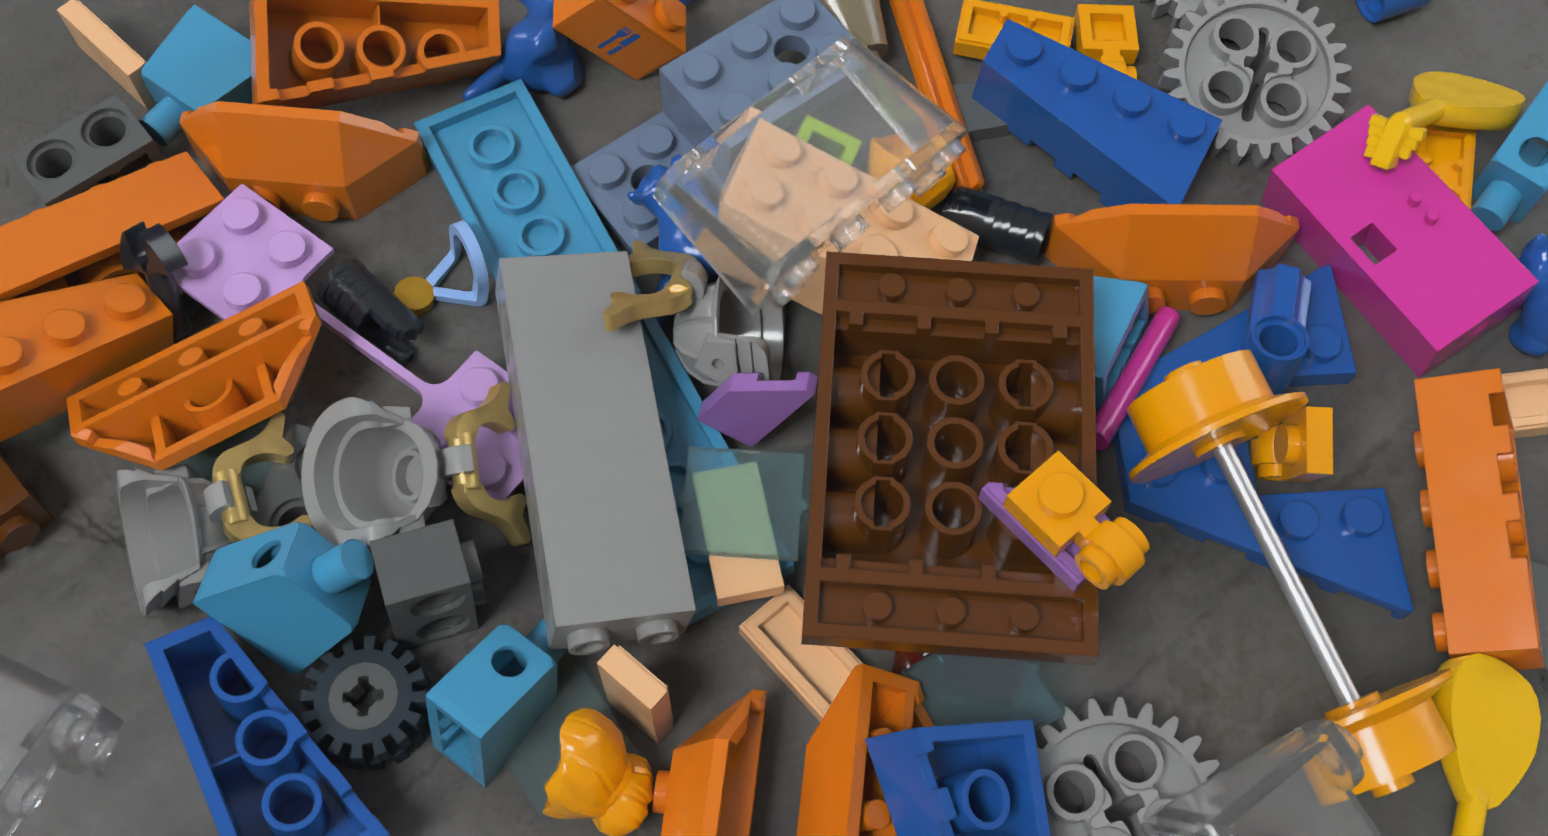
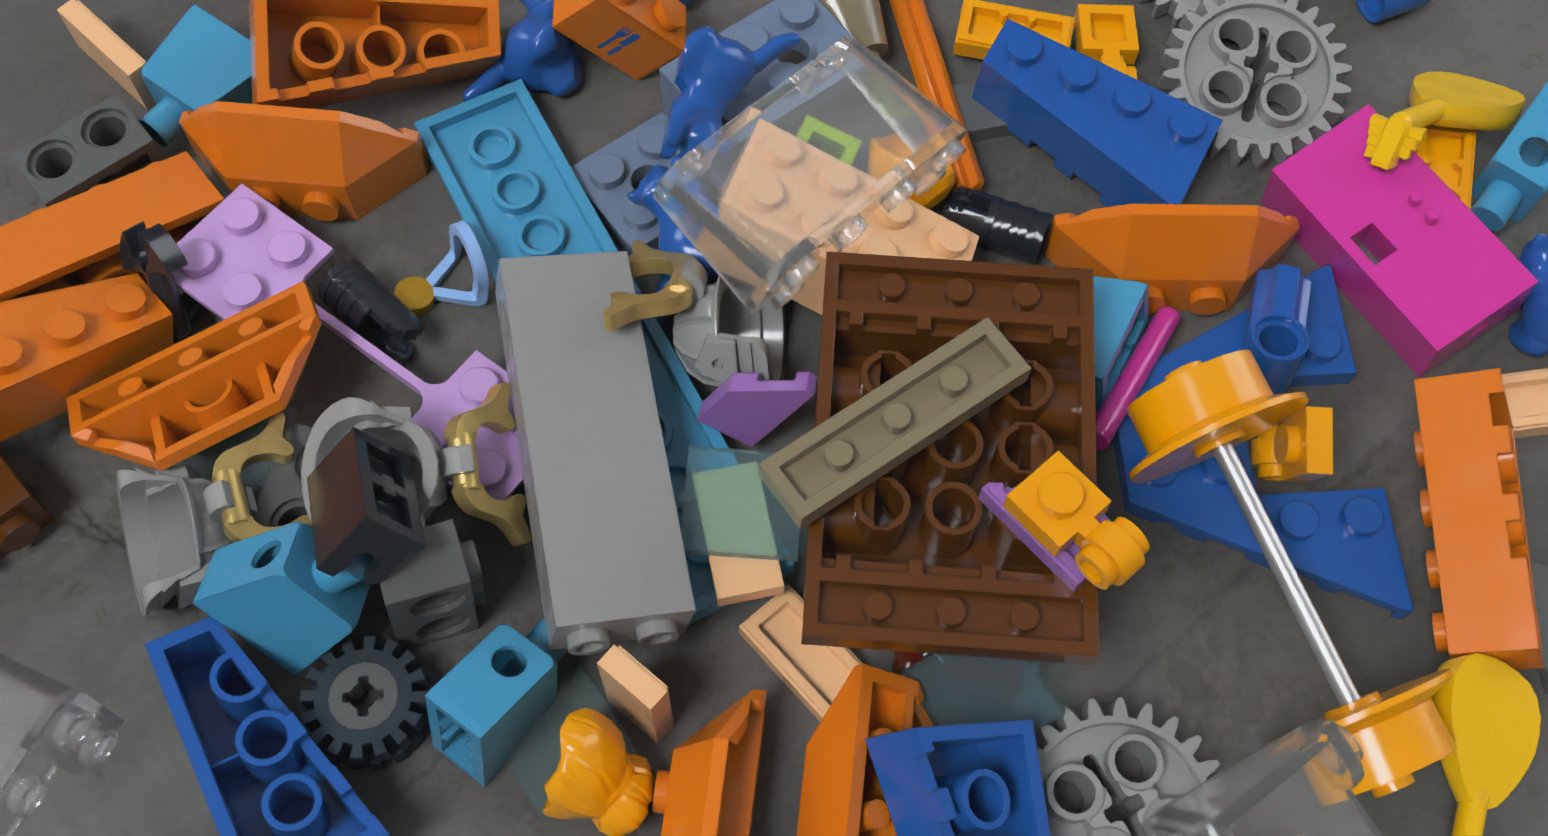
none -> black hinge [307,427,426,585]
none -> blue animal [660,26,801,164]
none -> dark tan plate [759,317,1031,530]

